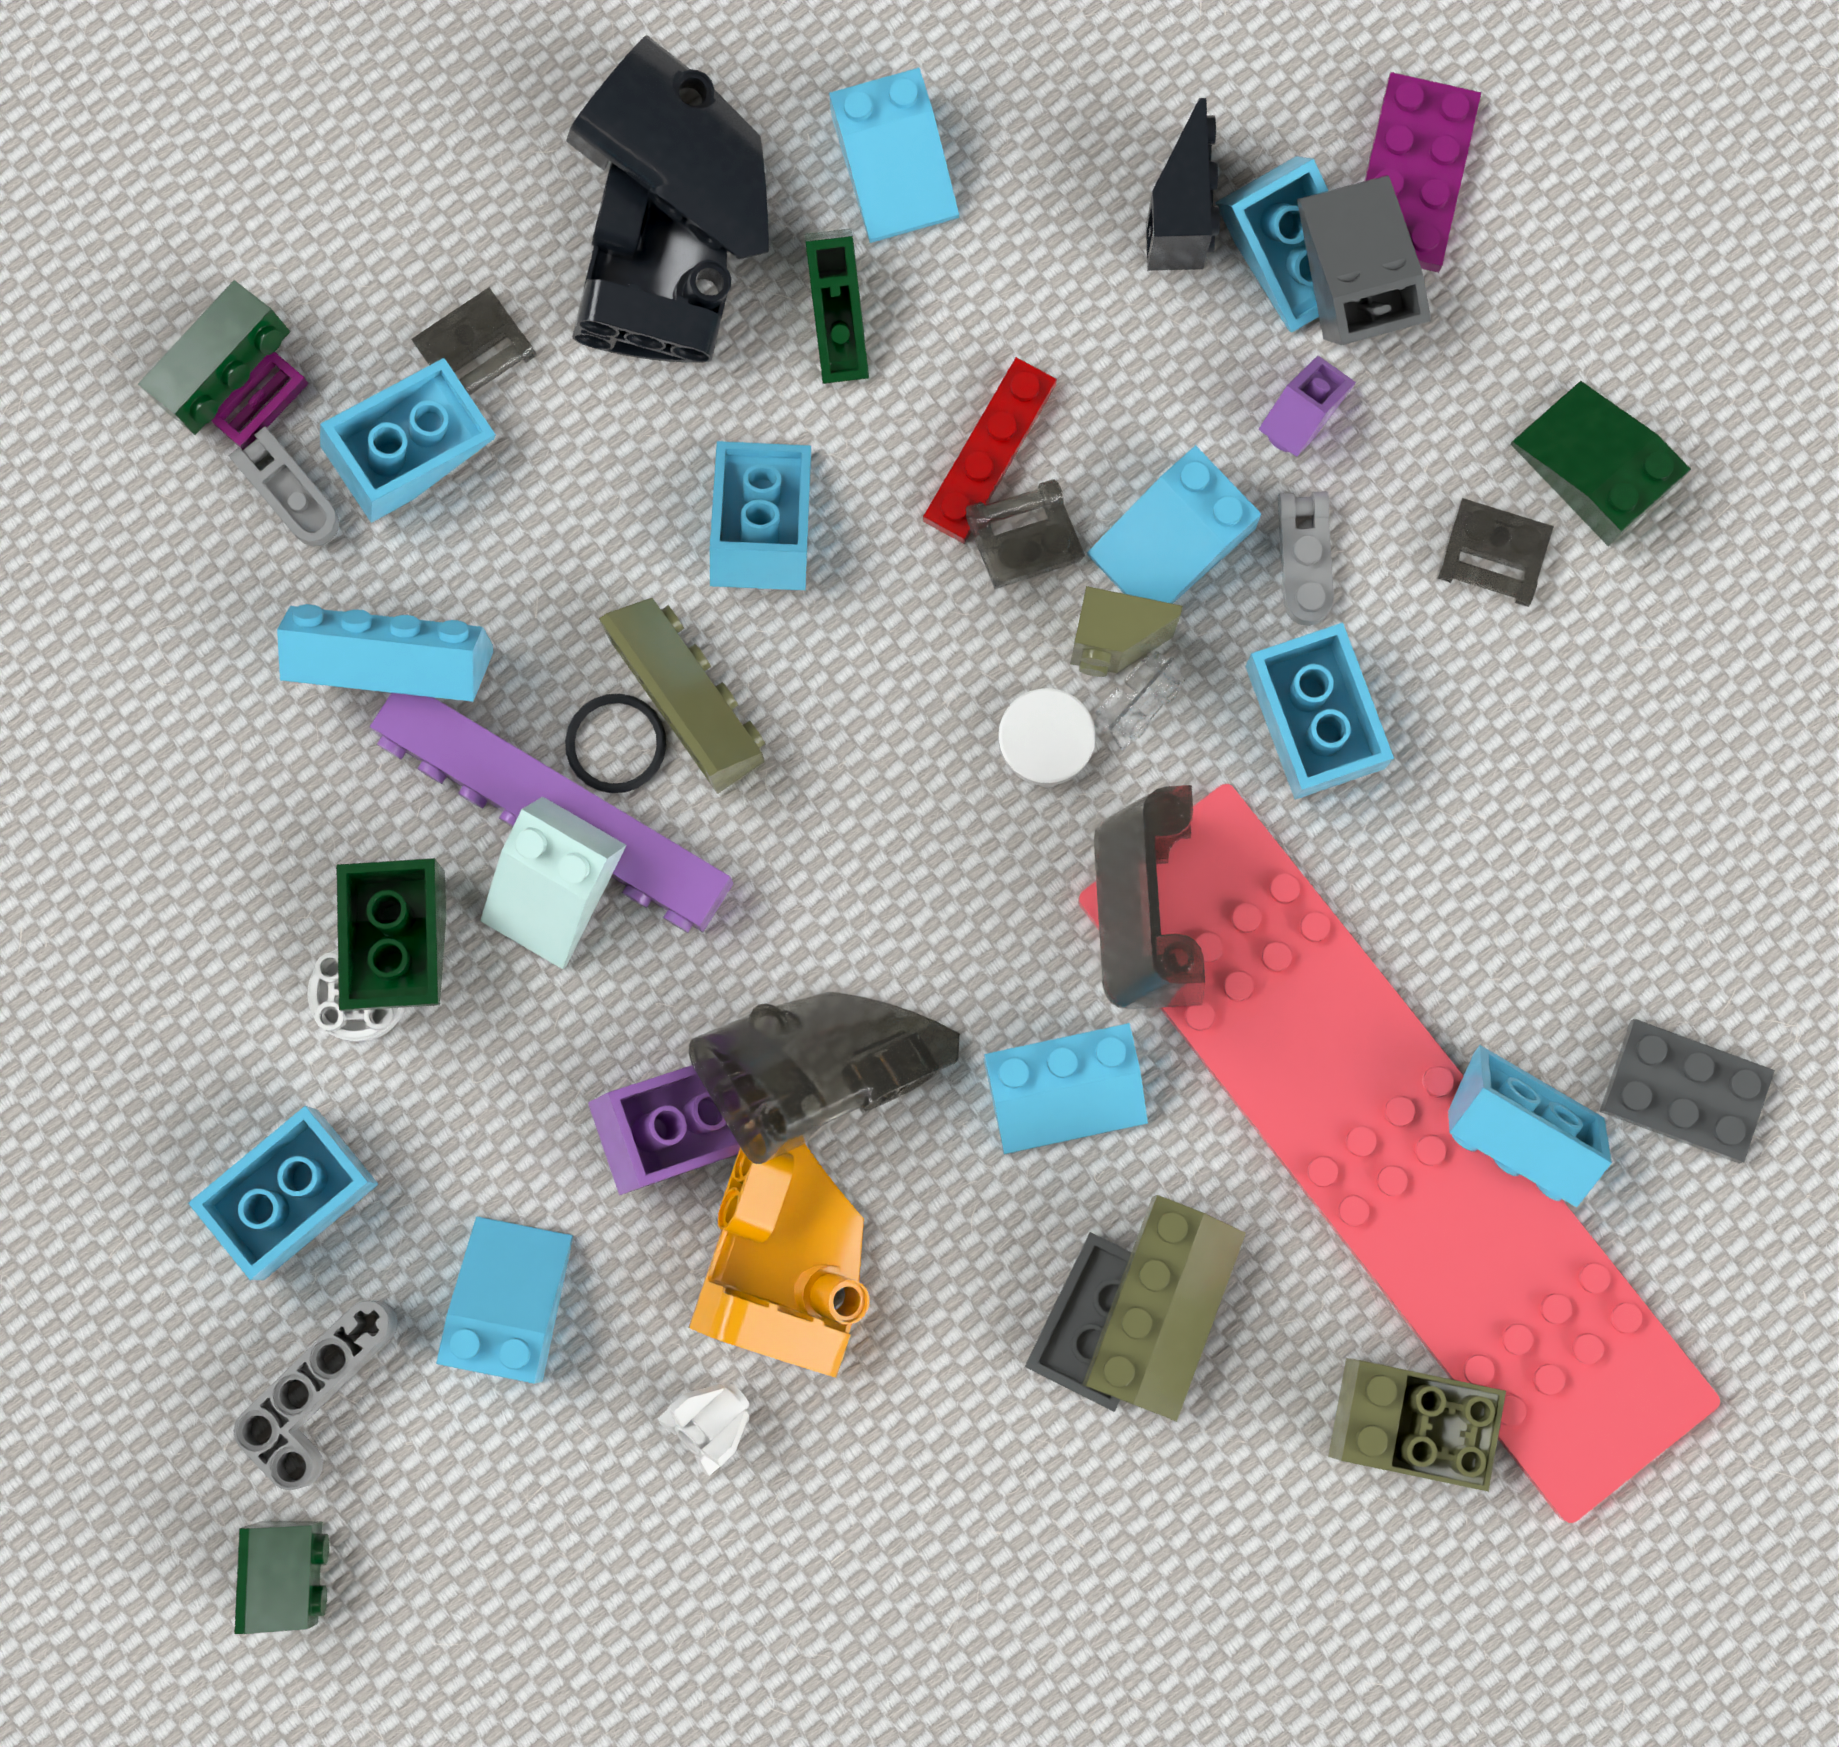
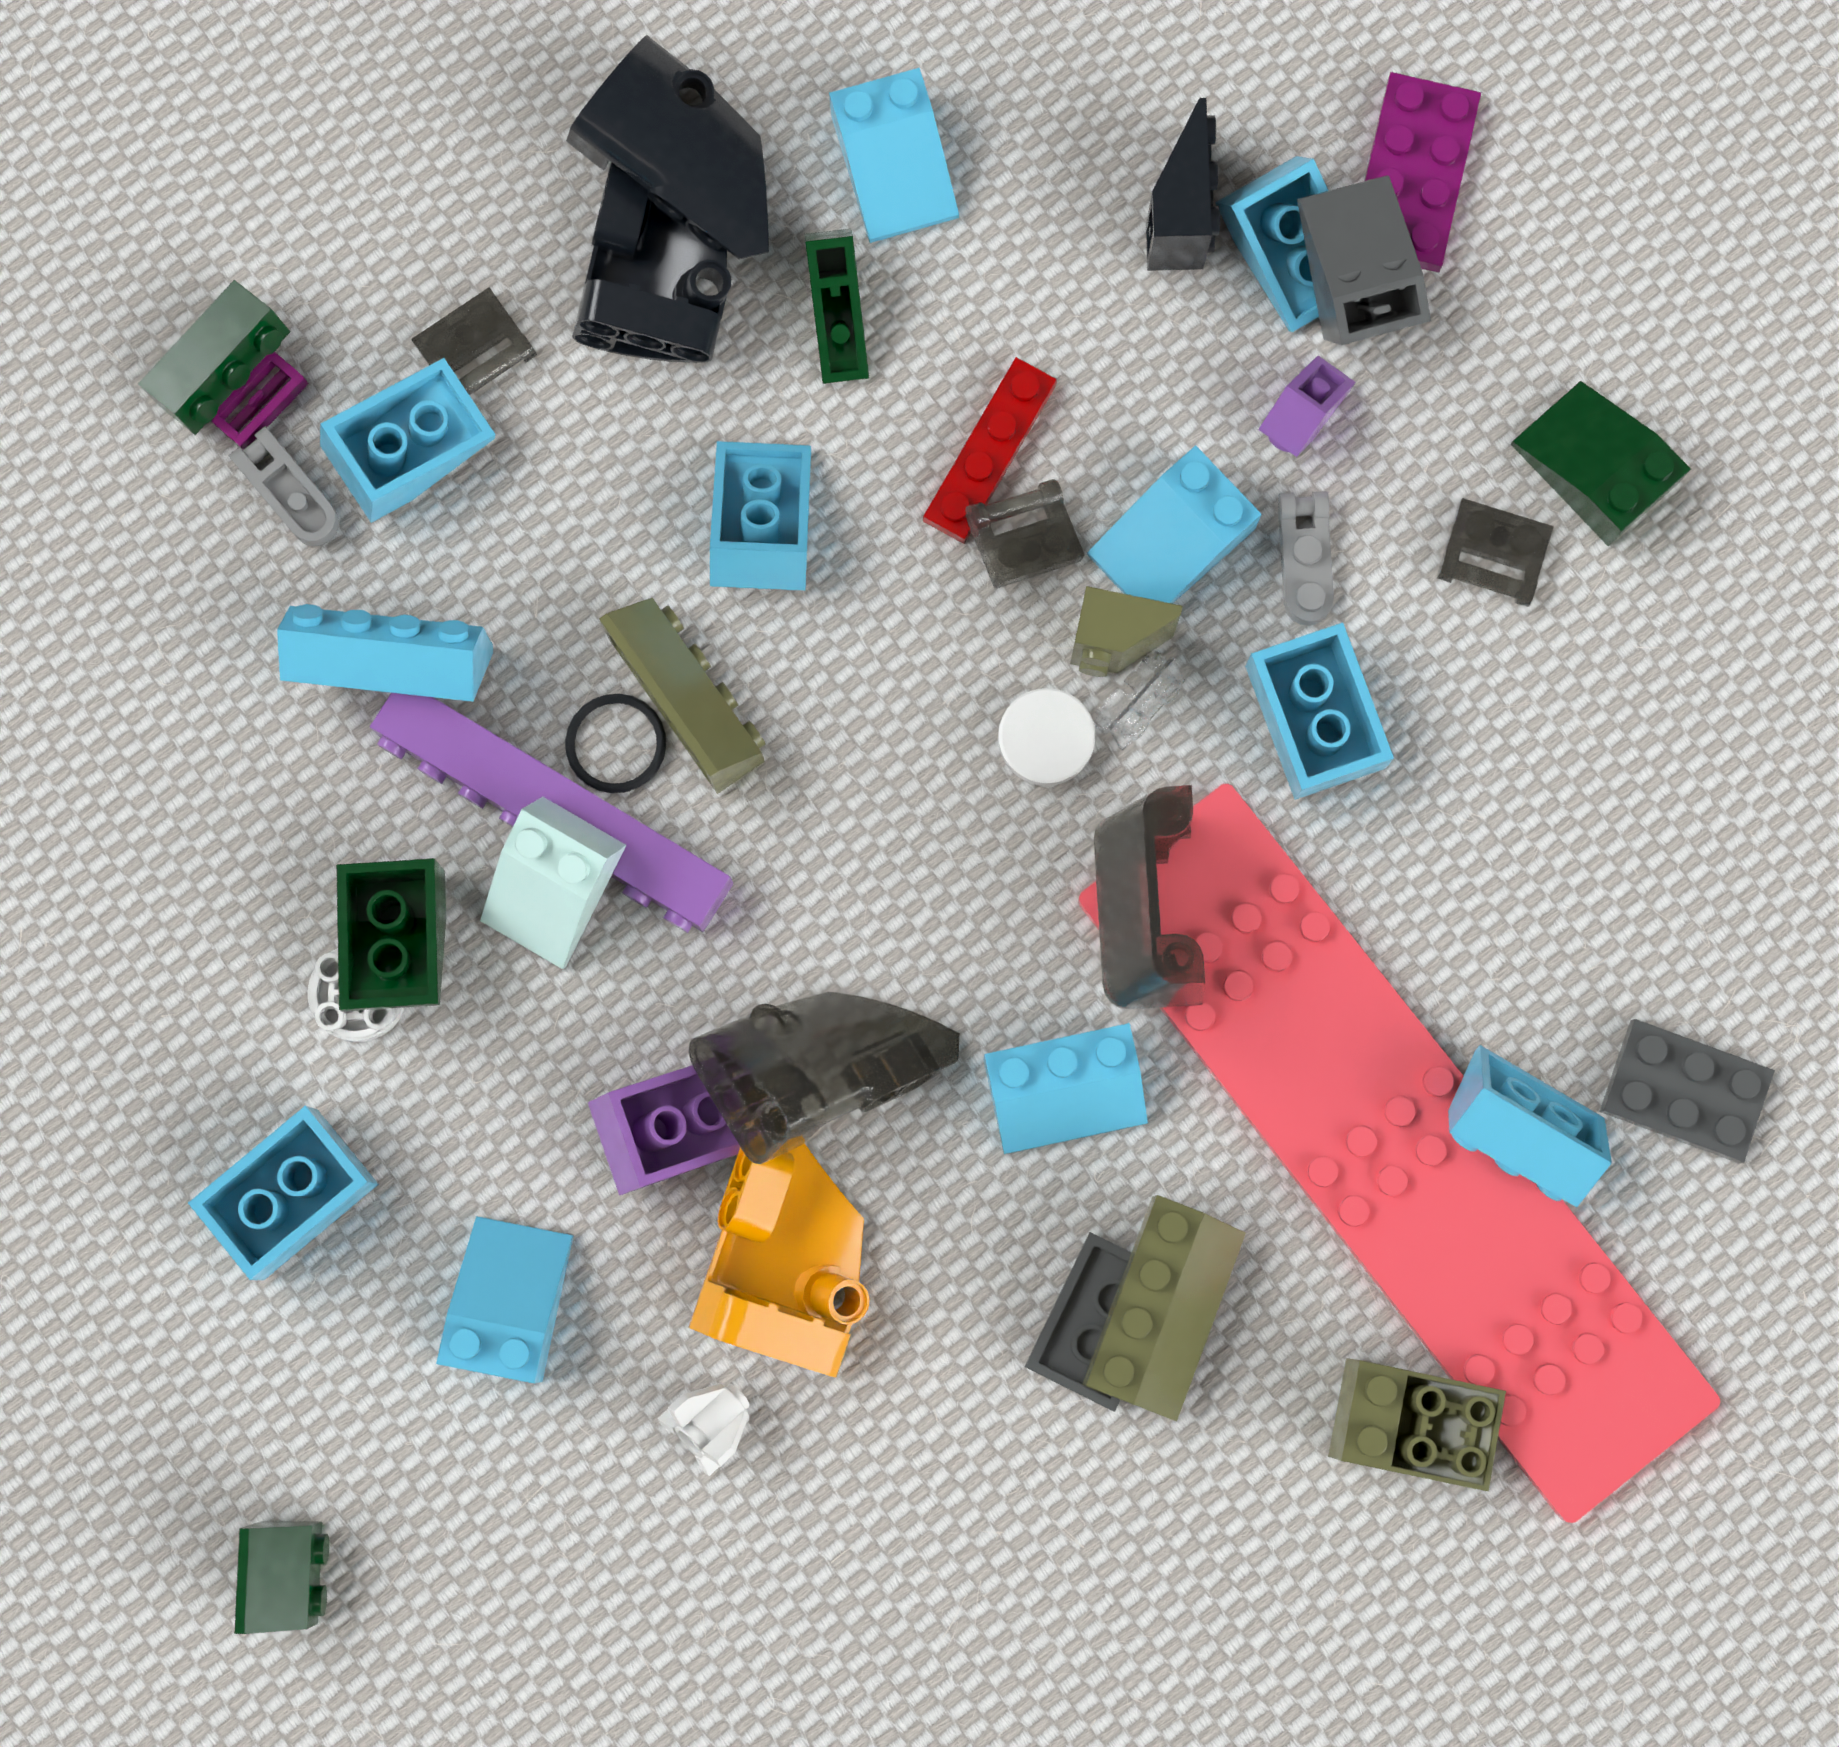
light grey beam [233,1301,398,1490] -> none

